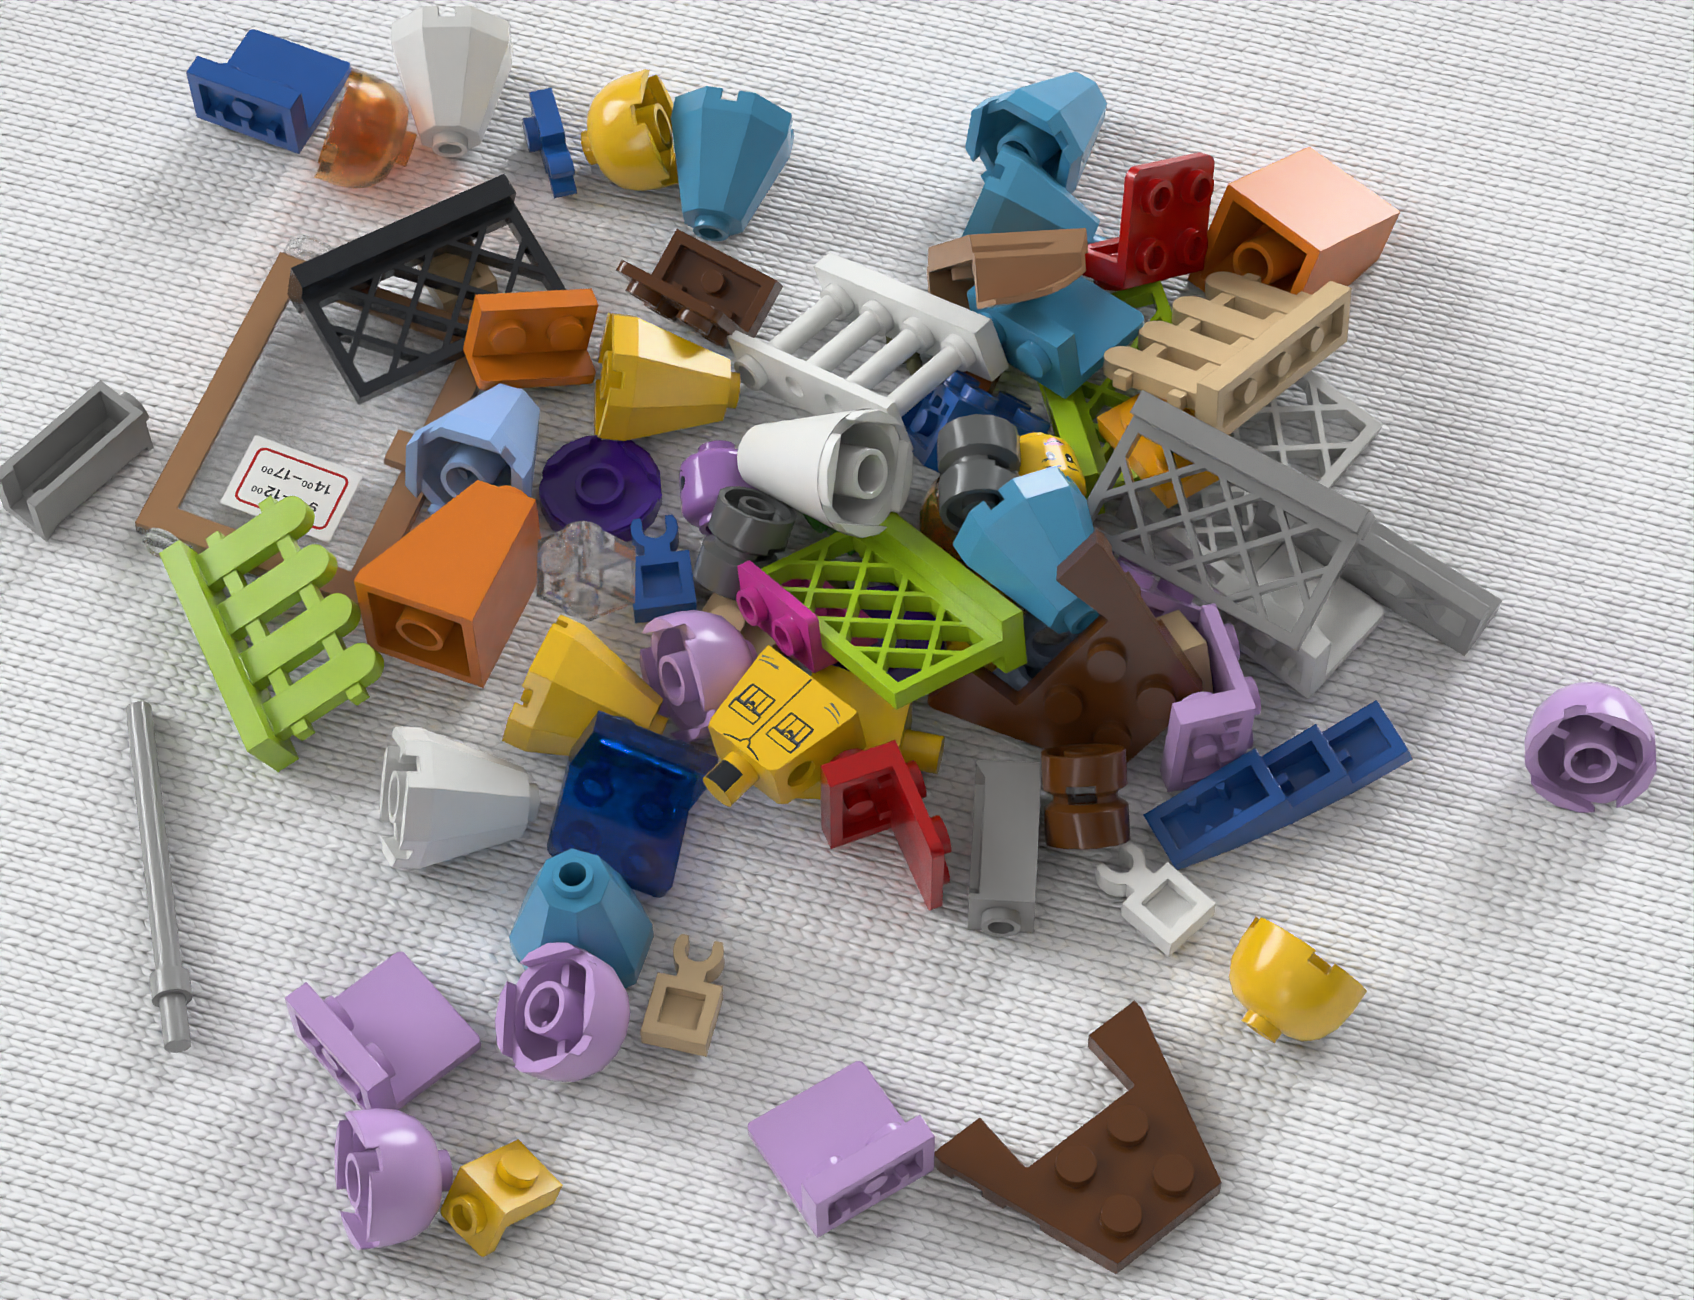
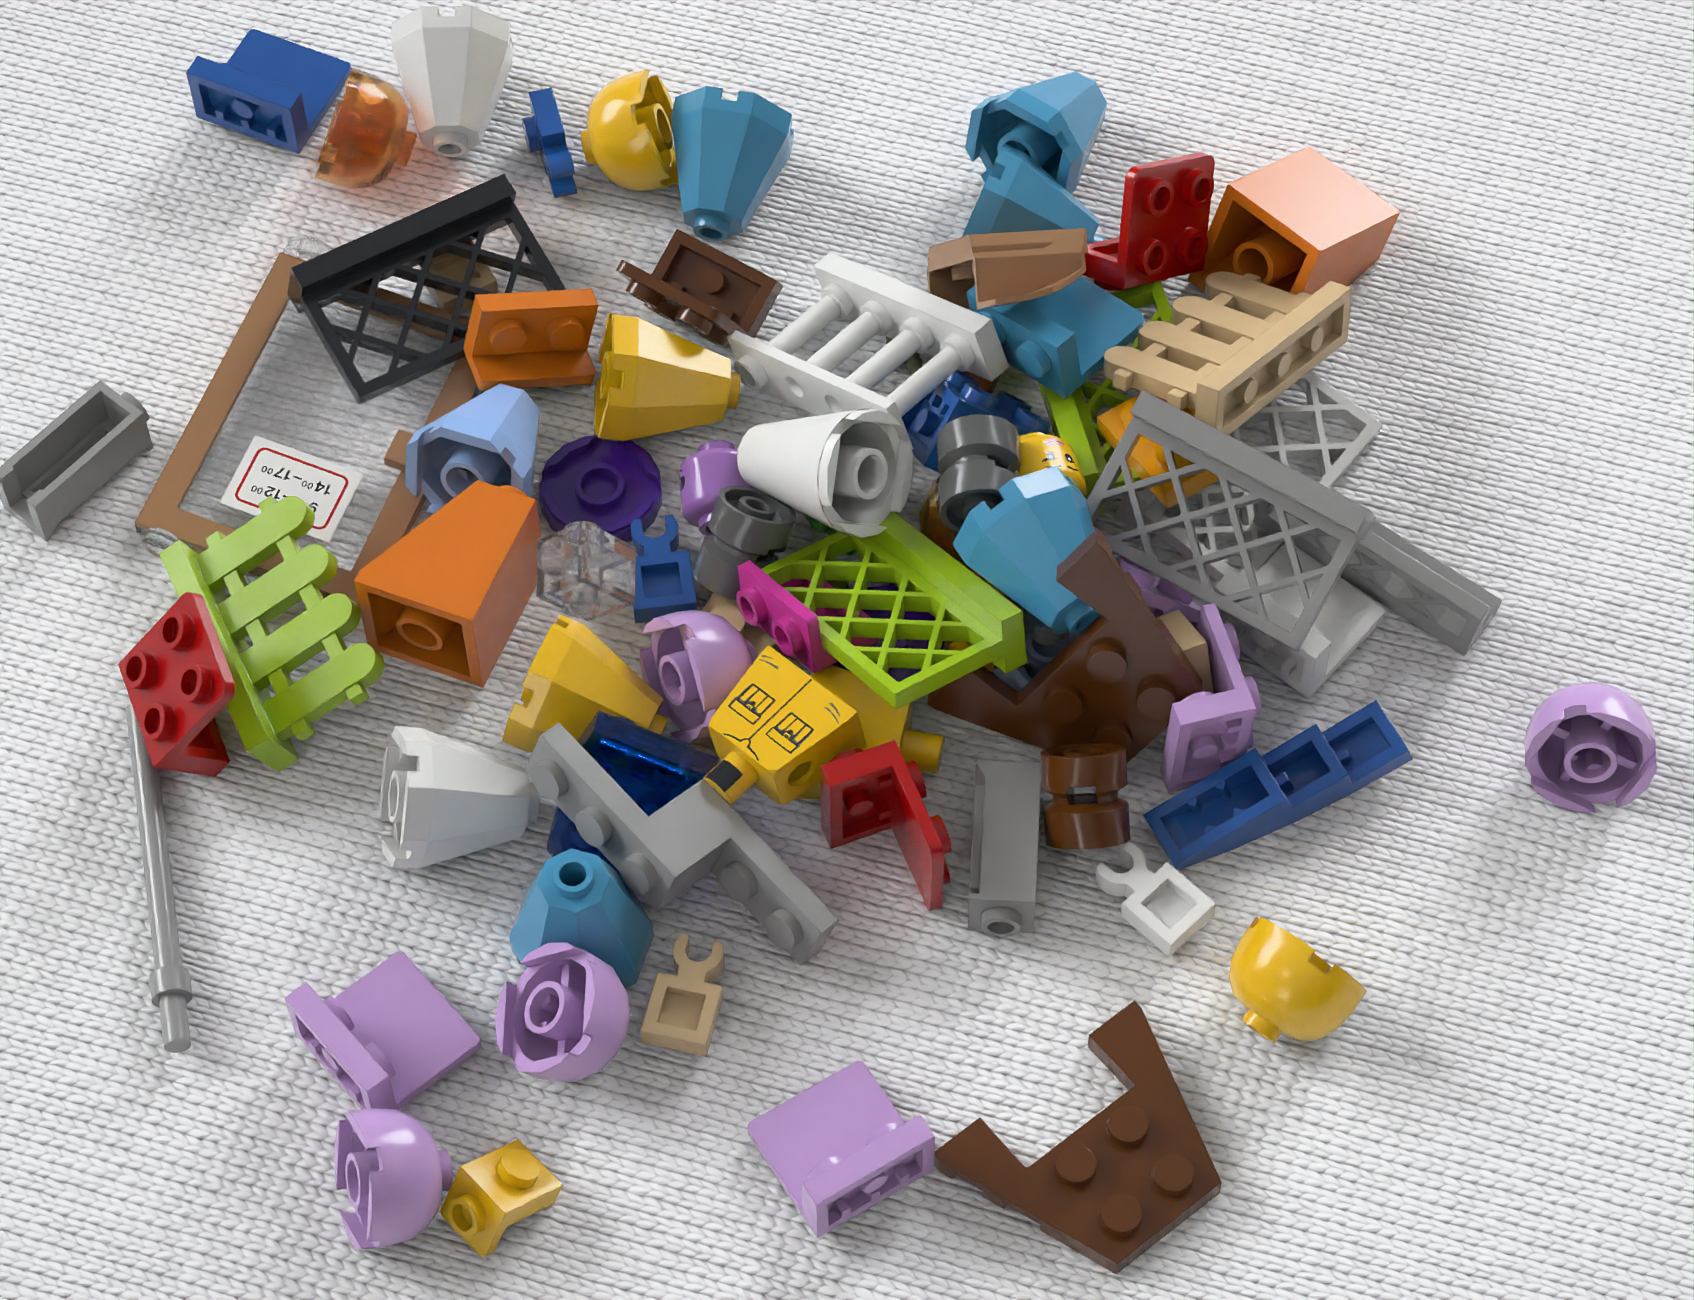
none -> red bracket [118,592,235,777]
none -> light grey bracket [524,723,839,966]

